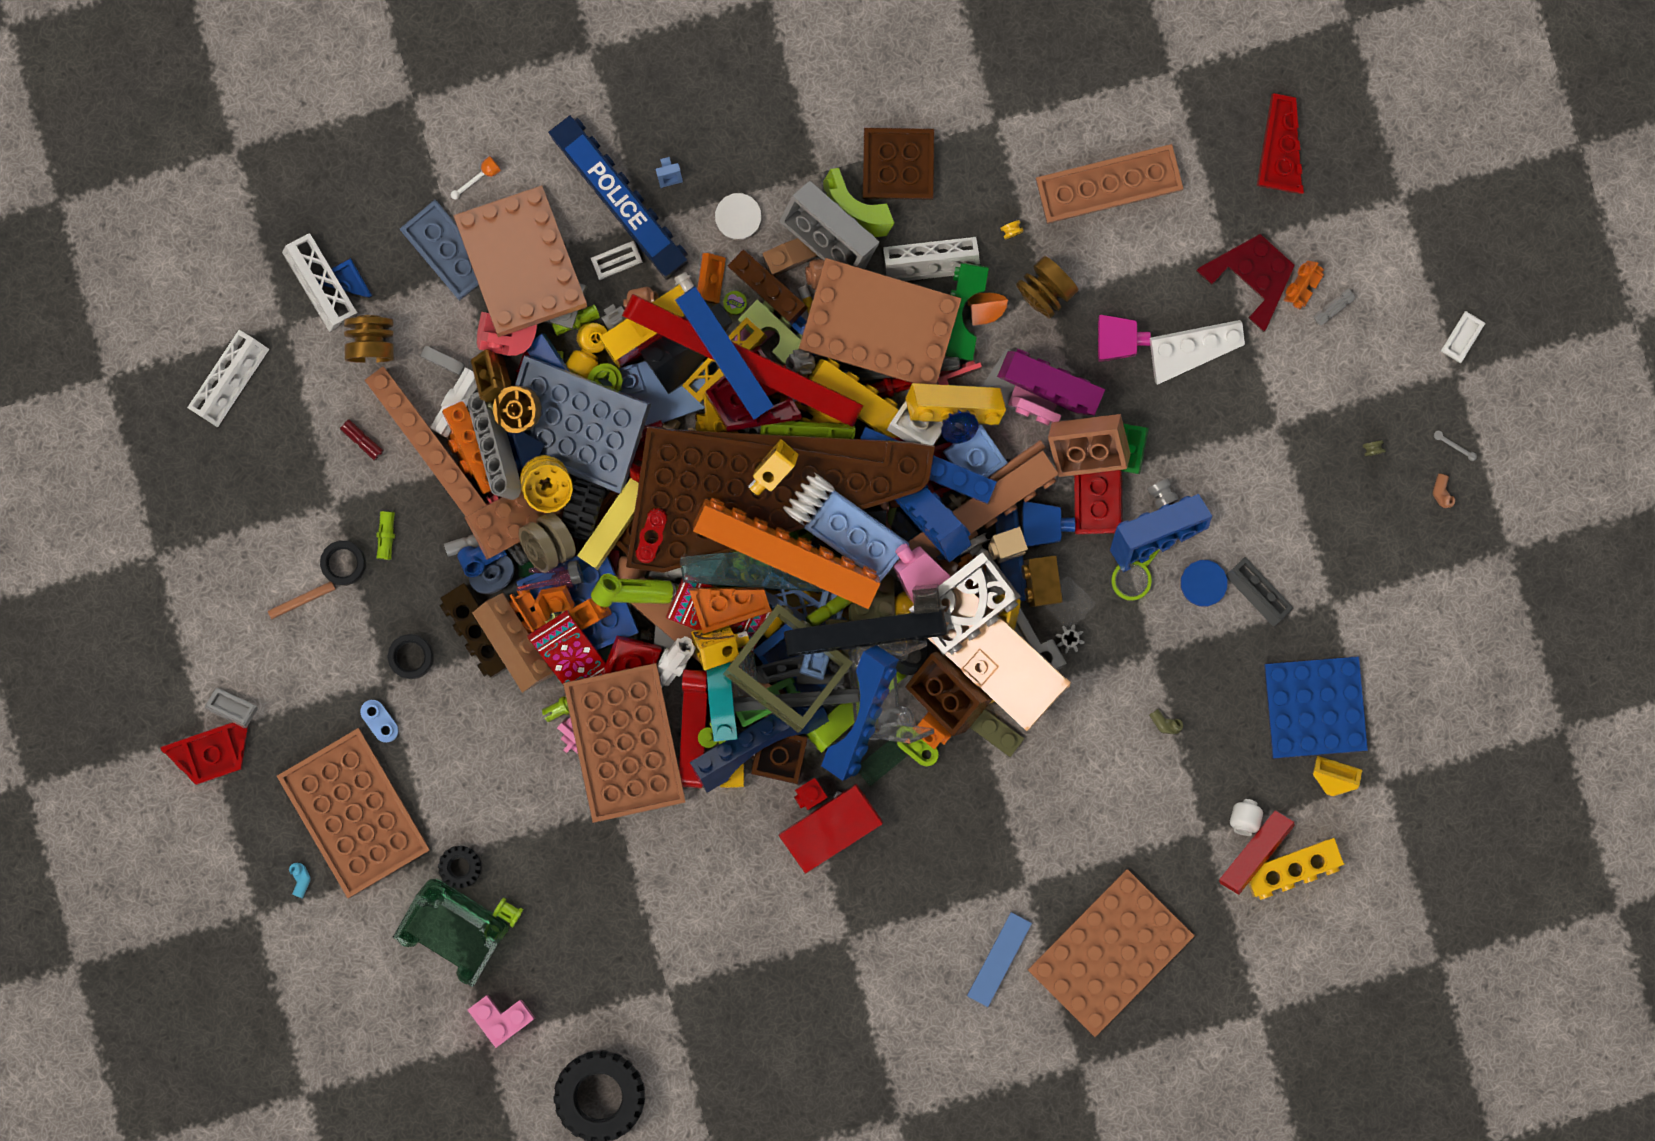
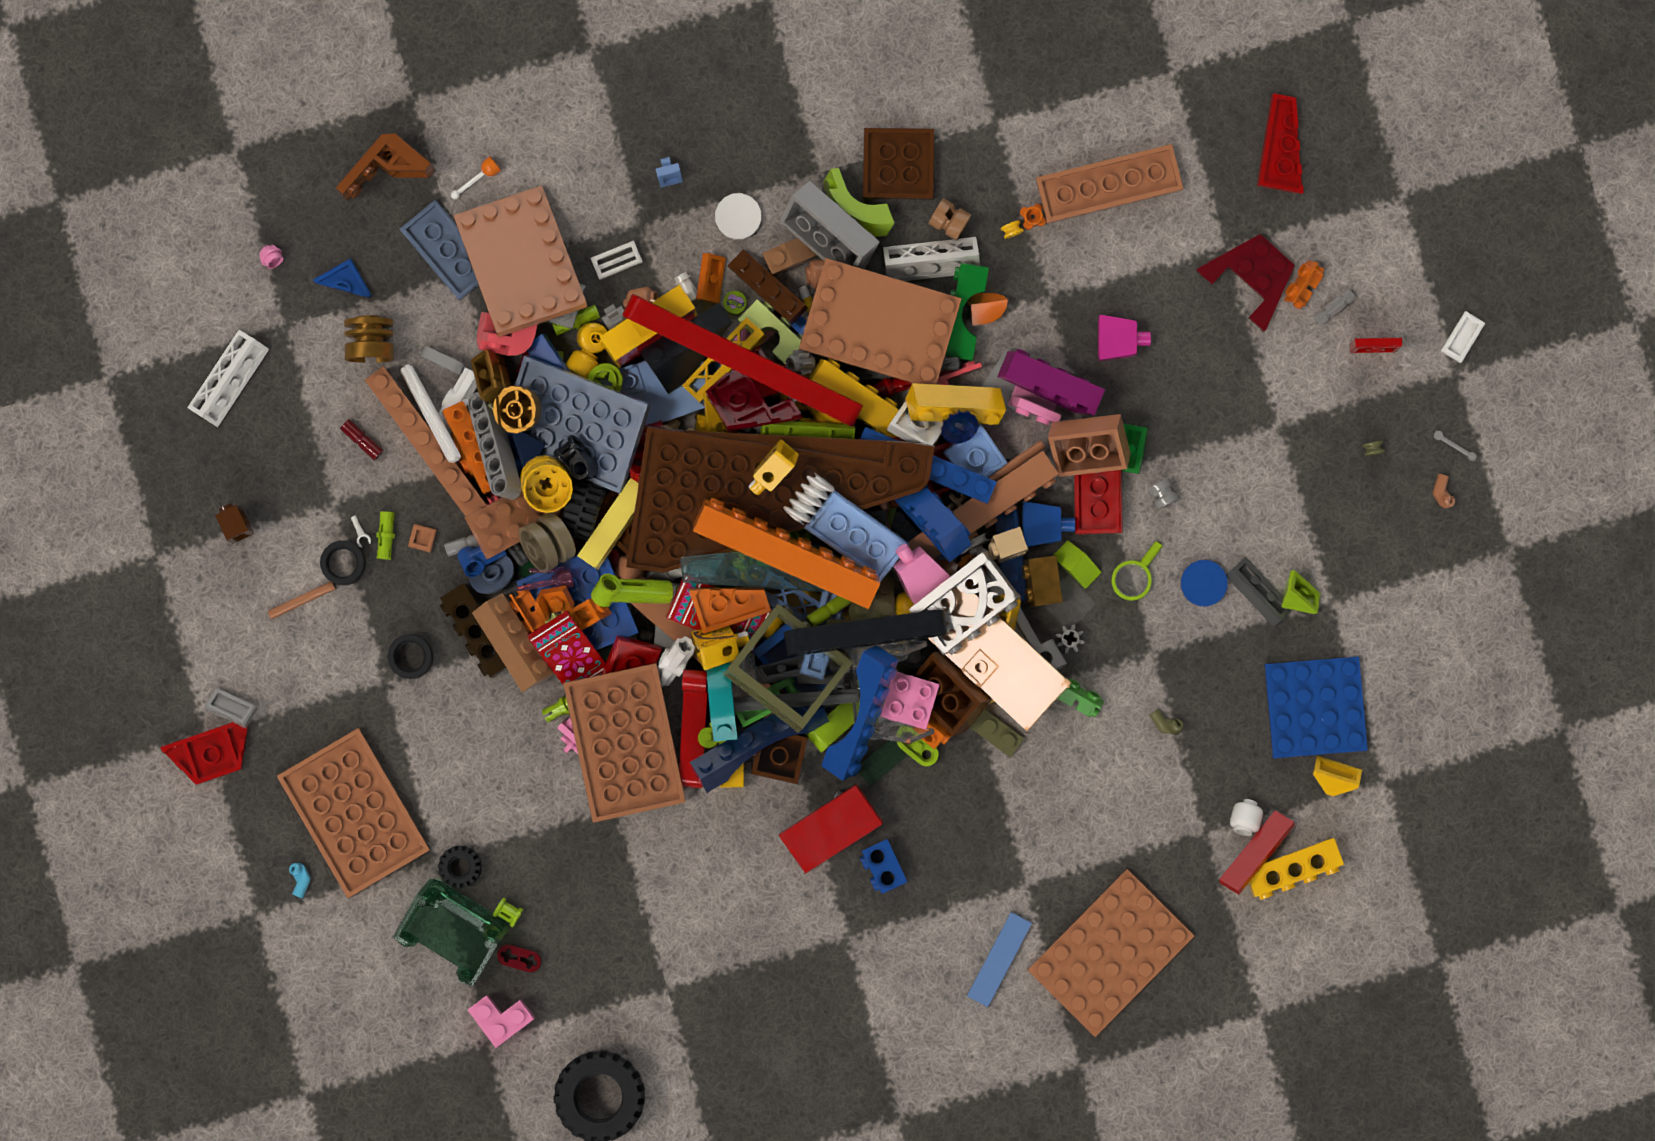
white fence [282,233,357,332] -> none
light blue plate [360,700,399,743] -> none
brick [548,115,688,280] -> none
dark grey tile [568,560,583,585] -> none
red piece [635,508,668,563] -> none
blue tile [675,286,774,419] -> none
red brick [794,778,828,810] -> none
clear smoke brick [912,584,941,614] -> none
pearl gold wheel [1016,256,1079,319] -> none
blue wedge [1110,494,1212,573] -> none
white wing [1149,320,1245,385] -> none
none -> reddish brown brick [215,504,254,544]
none -> bright pink plate [259,245,284,269]
none -> dark orange bracket [336,133,435,201]
none -> white hand [351,516,371,548]
none -> white axle [400,364,461,463]
none -> nougat tile [408,524,437,553]
none -> dark red beam [497,945,542,972]
none -> black piece [554,435,599,479]
none -> blue brick [859,839,907,894]
none -> bright pink hinge [880,672,940,730]
none -> medium nougat wheel [928,198,972,241]
none -> orange plate [1020,204,1046,230]
none -> lime slope [1053,540,1102,589]
none -> bright green hinge [1057,679,1104,717]
none -> lime slope [1281,570,1321,614]
none -> red tile [1349,338,1402,353]

